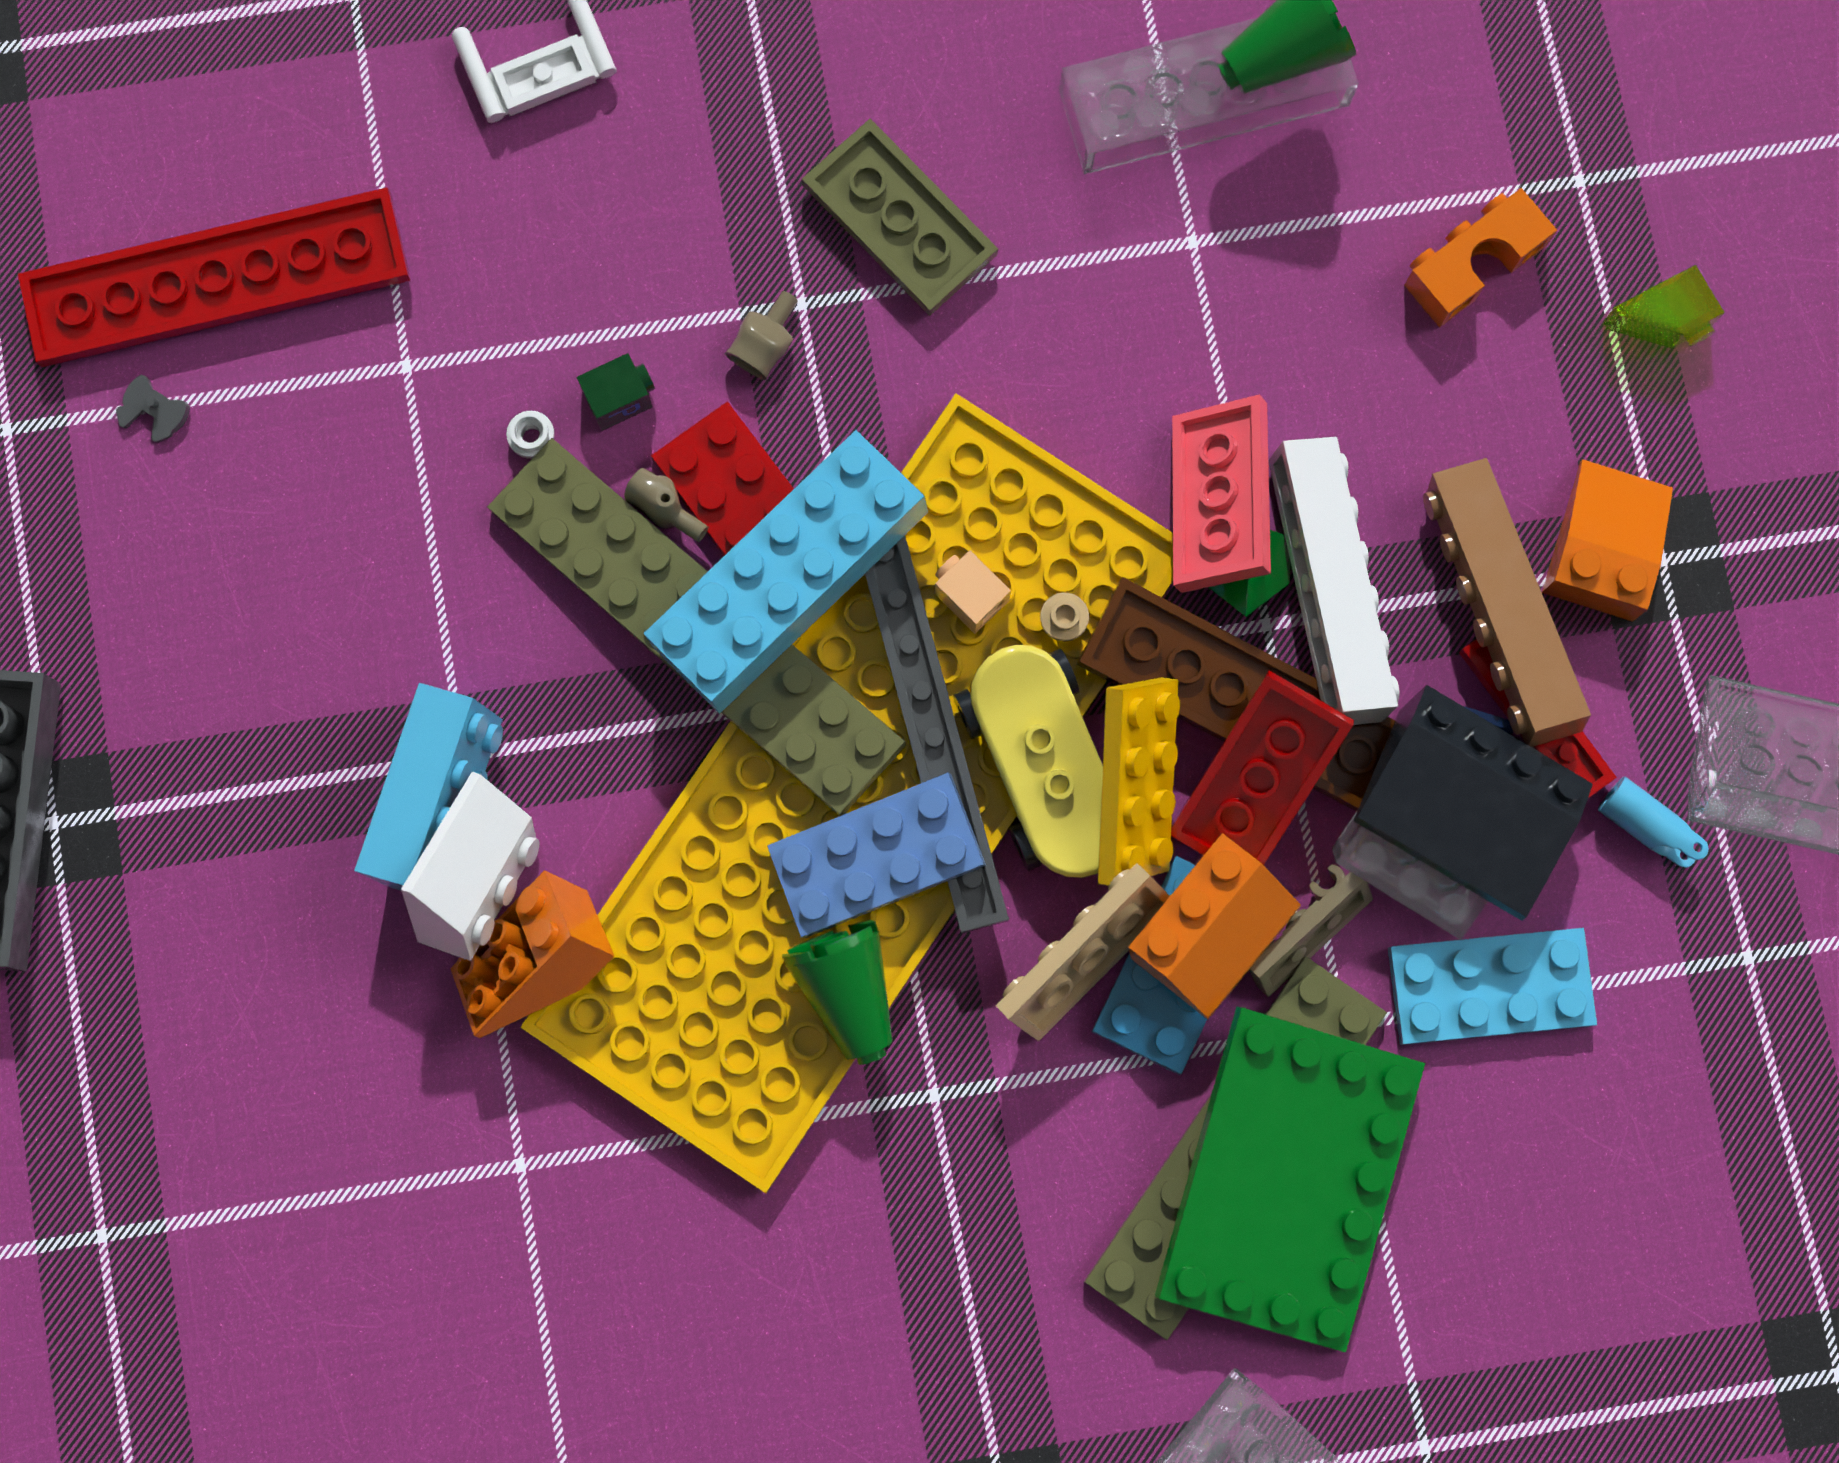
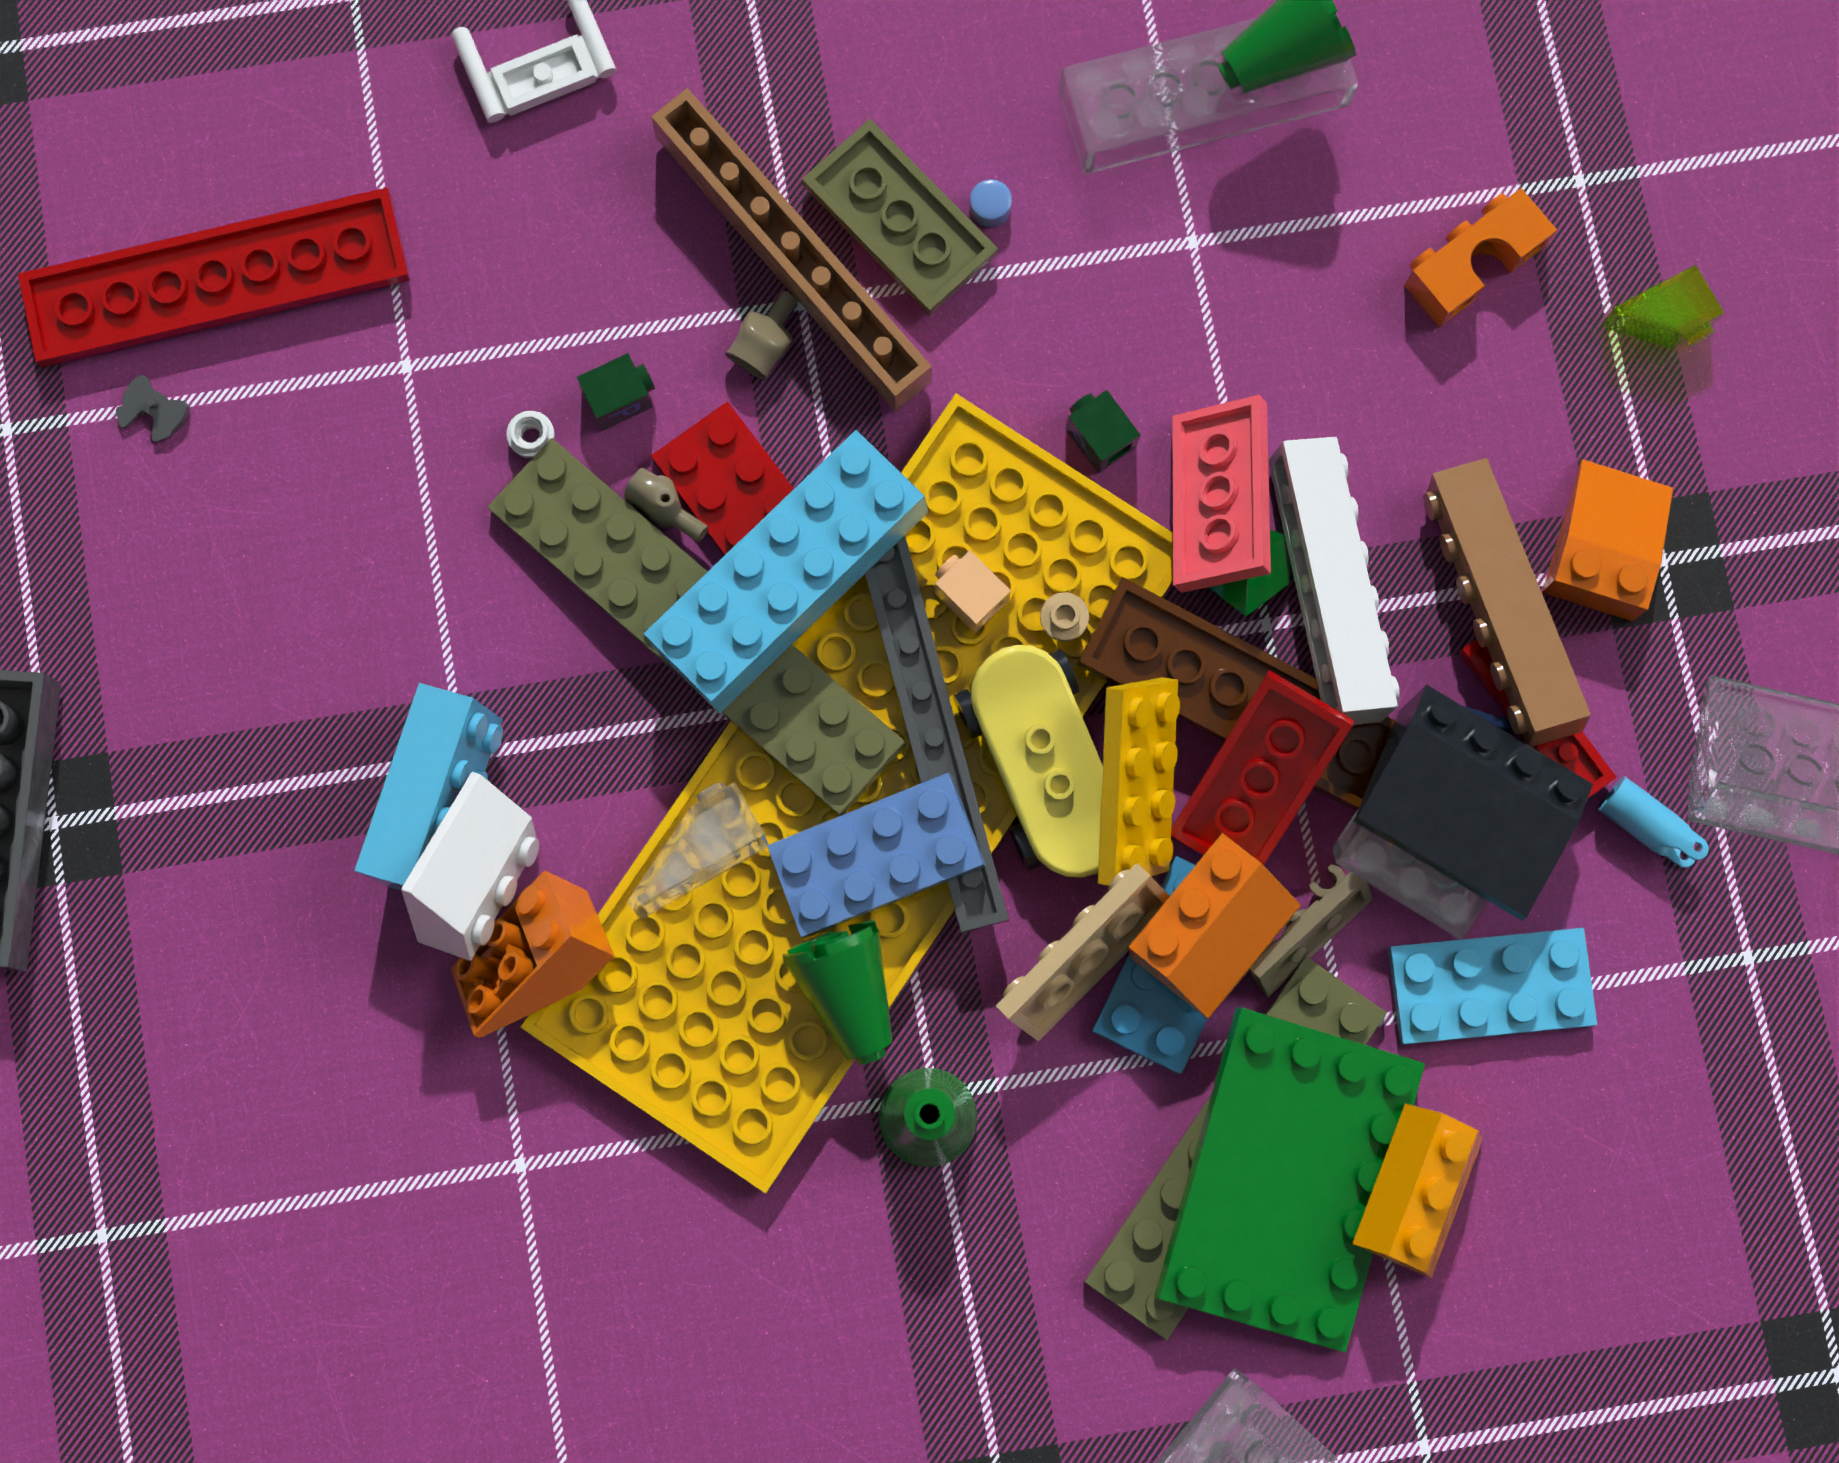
none -> clear slope [628,782,768,920]
none -> medium nougat brick [651,88,932,412]
none -> green cone [879,1068,977,1167]
none -> medium blue piece [969,179,1012,228]
none -> dark green brick [1066,390,1140,474]
none -> light orange slope [1352,1104,1483,1278]

